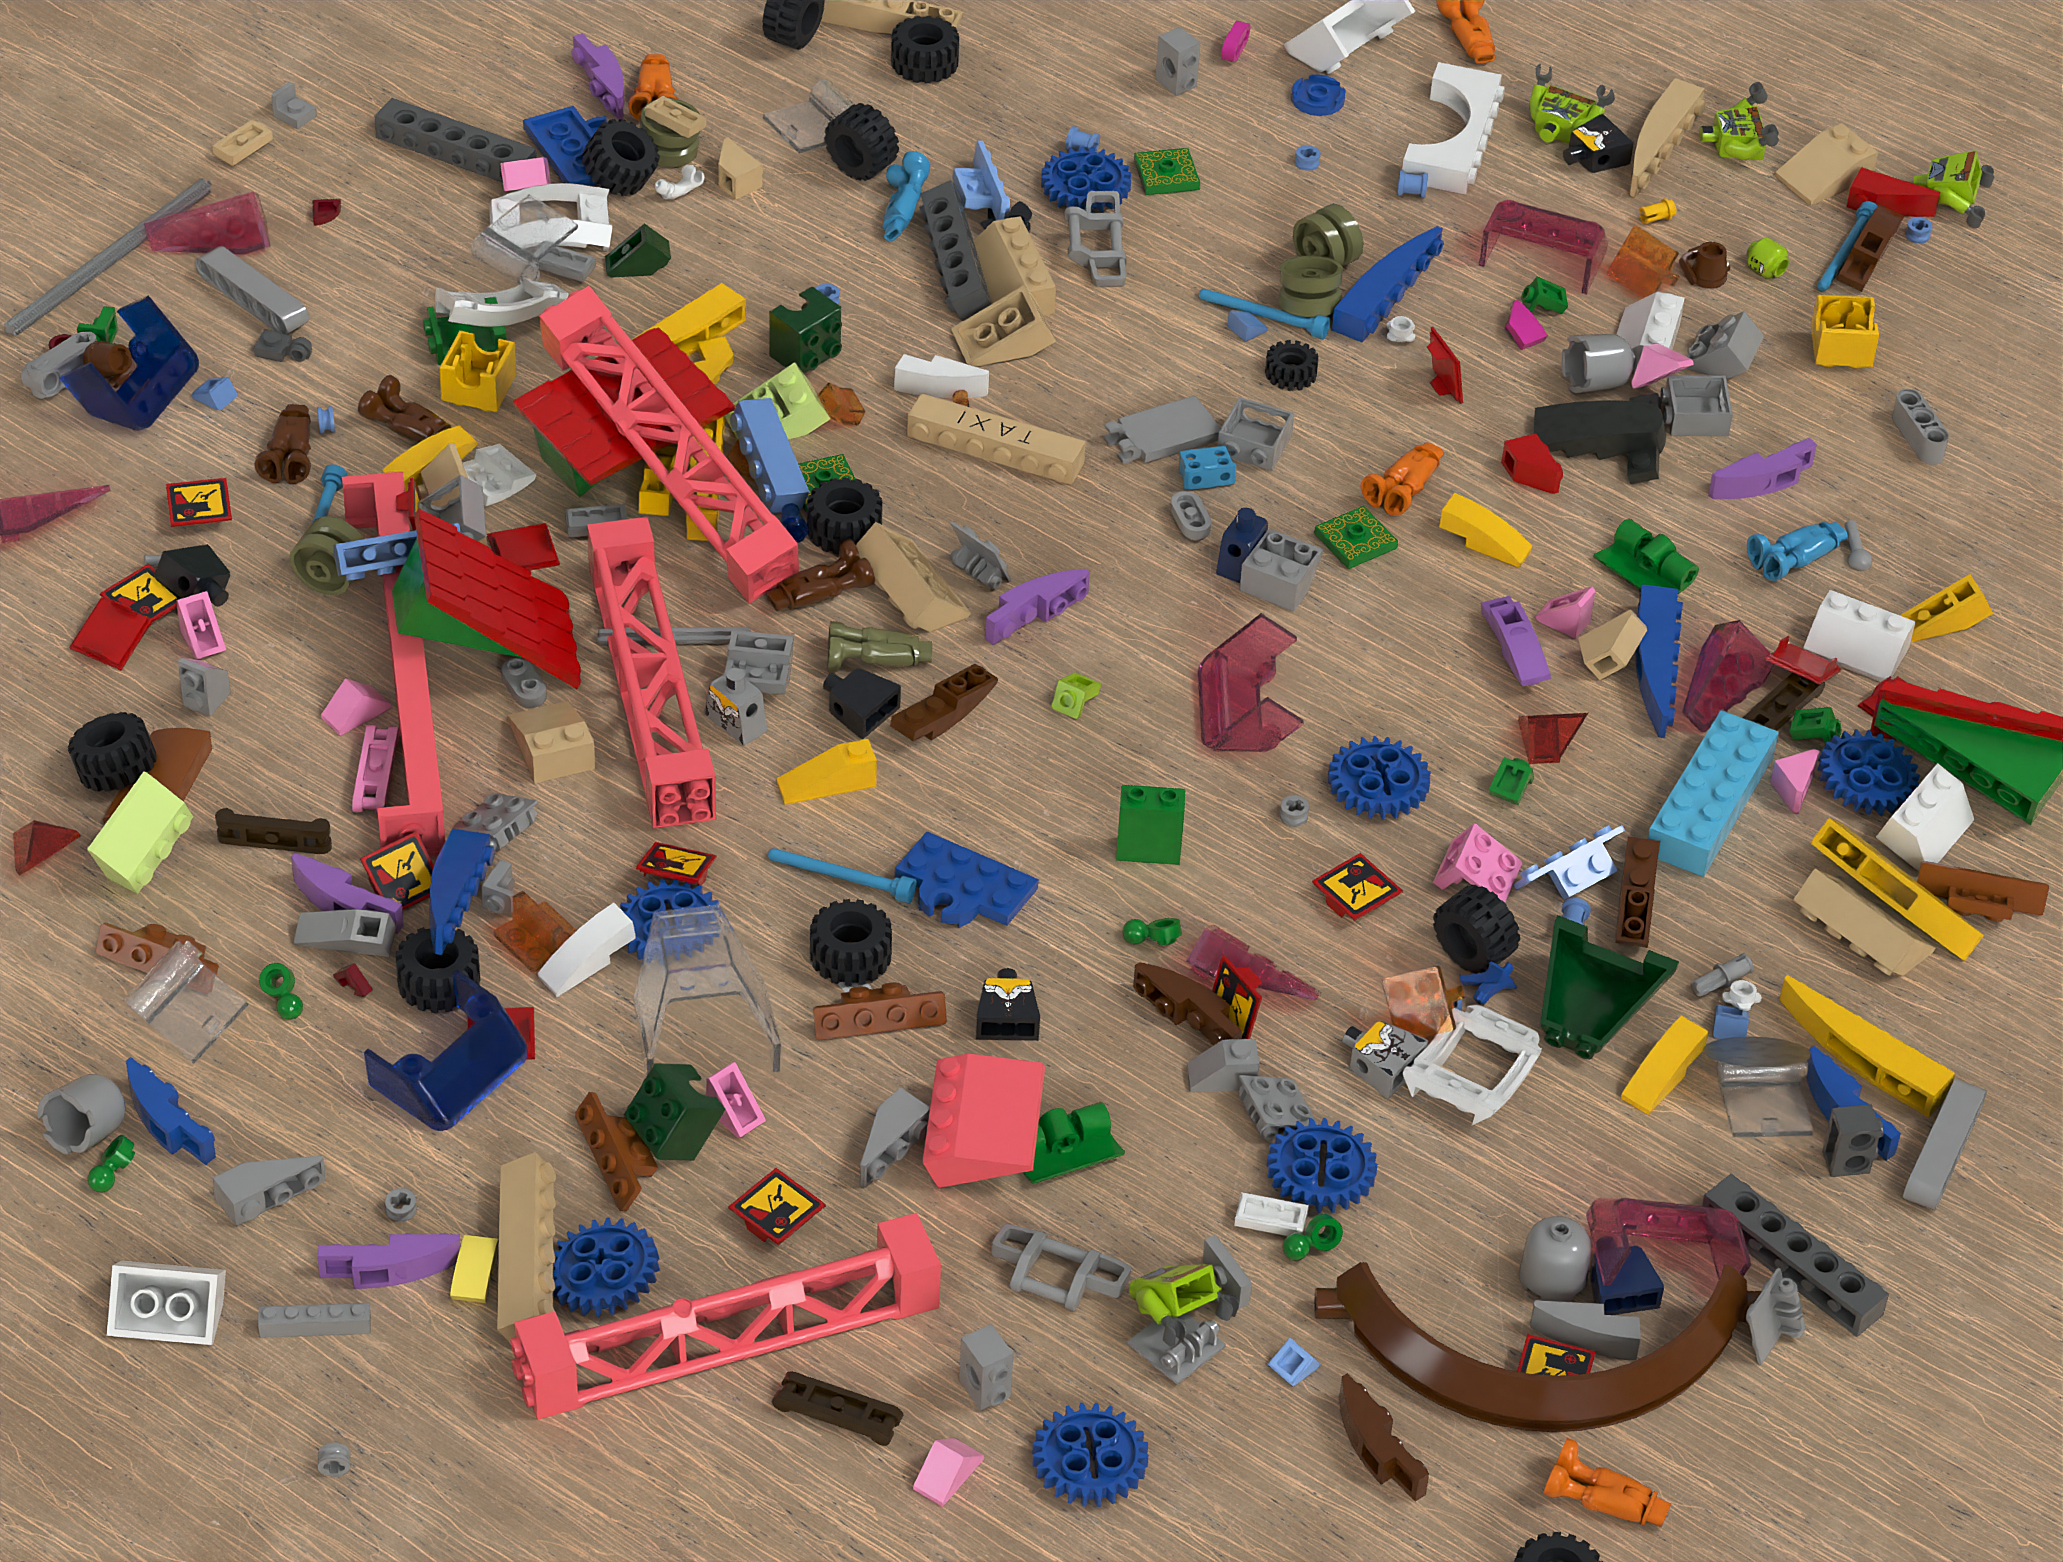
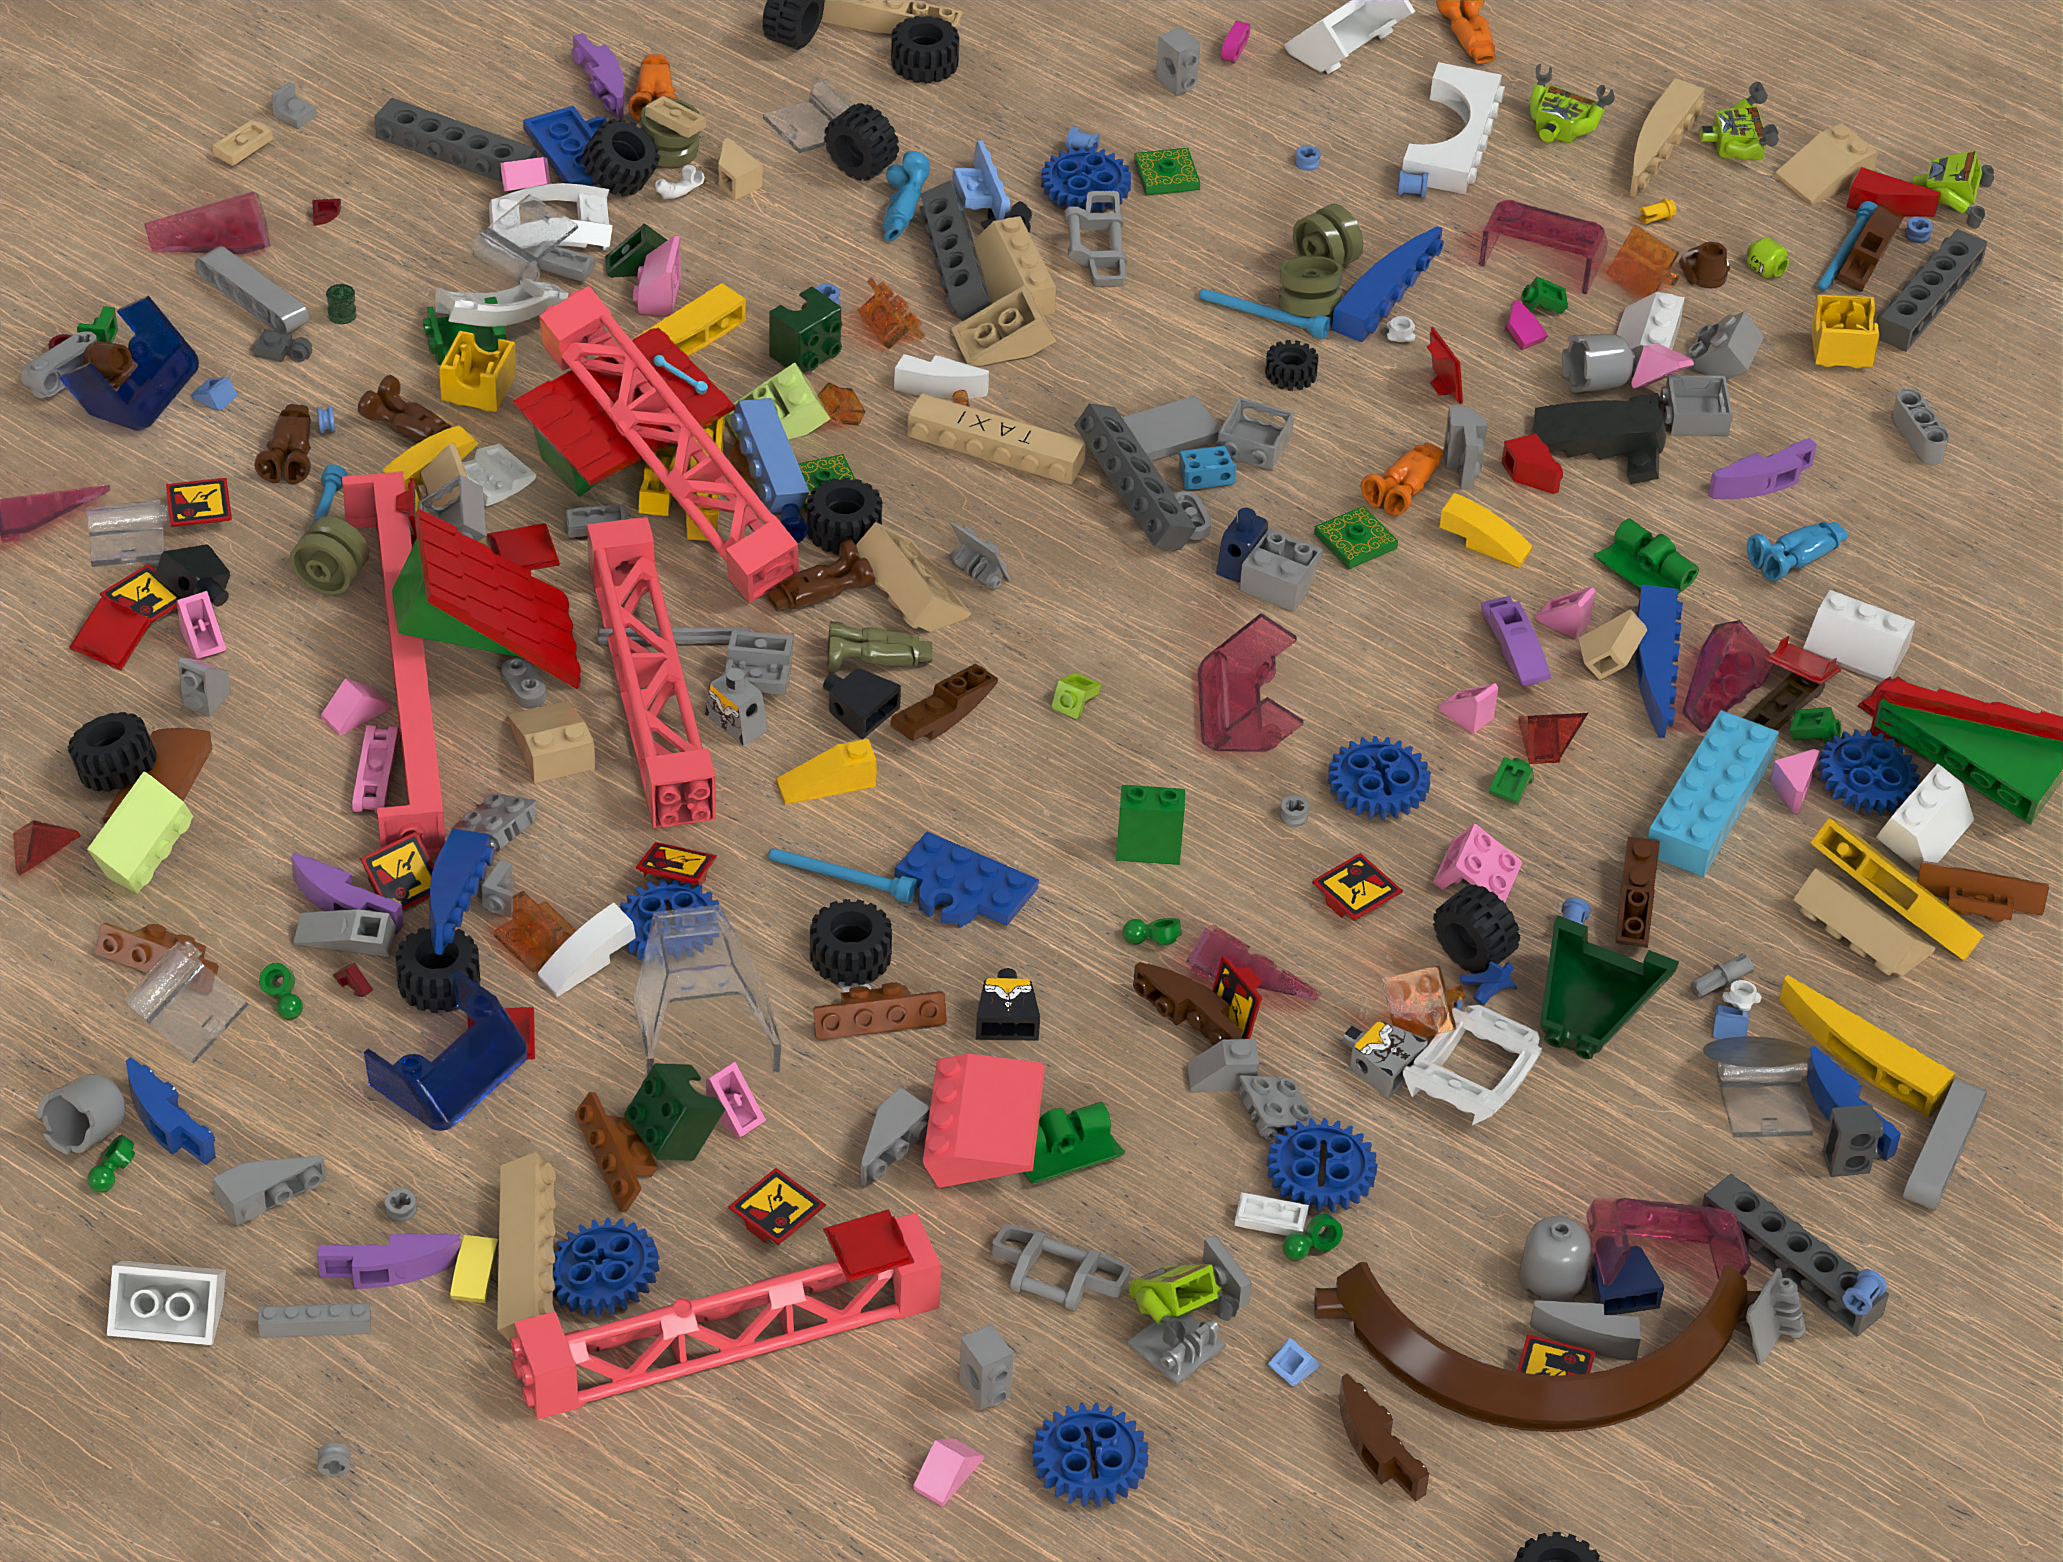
light grey axle [4,178,212,337] -> none
dark brown plate [215,808,332,854] -> none
medium blue brick [333,523,461,581] -> none
yellow tile [694,336,734,385] -> none
dark brown plate [772,1371,904,1446] -> none
medium lavender slope [985,569,1090,645] -> none
medium blue slope [1227,311,1268,342] -> none
blue tile [1291,74,1346,116] -> none
bracket [1513,825,1625,900] -> none
orange piece [1543,1438,1671,1527] -> none
black torso [1563,114,1634,173] -> none
yellow slope [1621,1015,1709,1115] -> none
light grey bar [1844,520,1872,571] -> none
yellow slope [1900,574,1993,643] -> none
none -> clear door [86,499,169,567]
none -> clear green wheel [326,284,357,325]
none -> bright pink slope [633,236,681,317]
none -> medium azure hinge [653,355,708,394]
none -> red piece [823,1209,914,1282]
none -> clear orange bracket [857,277,925,349]
none -> dark grey brick [1074,403,1196,550]
none -> bright pink slope [1438,683,1498,734]
none -> light grey brick [1443,406,1487,490]
none -> medium blue bush [1842,1269,1887,1315]
none -> dark grey brick [1876,229,1987,352]

